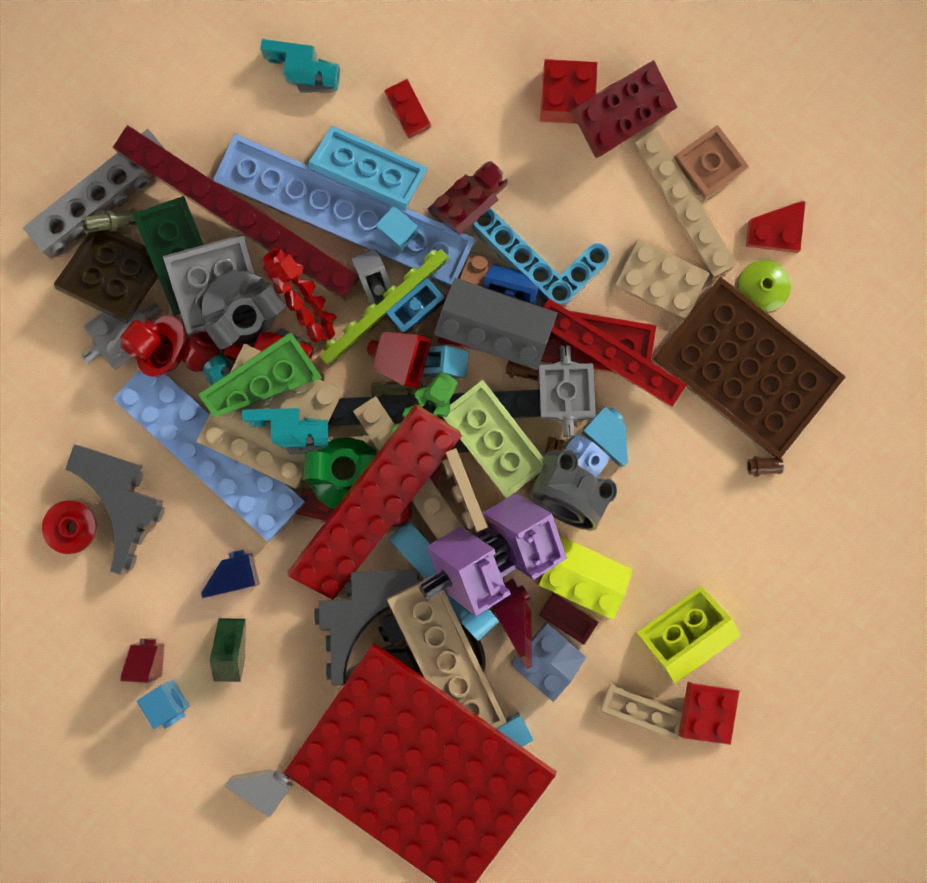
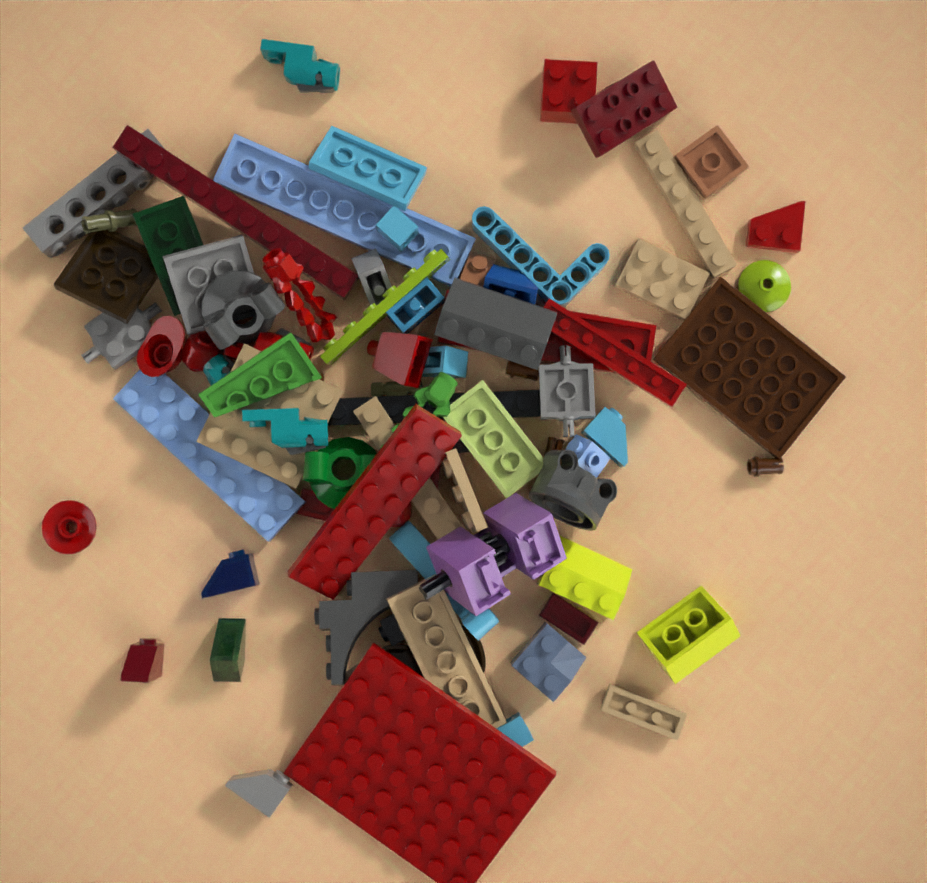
dark grey arch [65,444,165,575] -> none
red head [120,320,161,360] -> none
dark azure brick [136,679,190,729] -> none
red plate [384,79,431,139] -> none
dark red plate [427,161,508,235] -> none
dark red slope [492,578,532,670] -> none
red plate [678,681,740,745] -> none

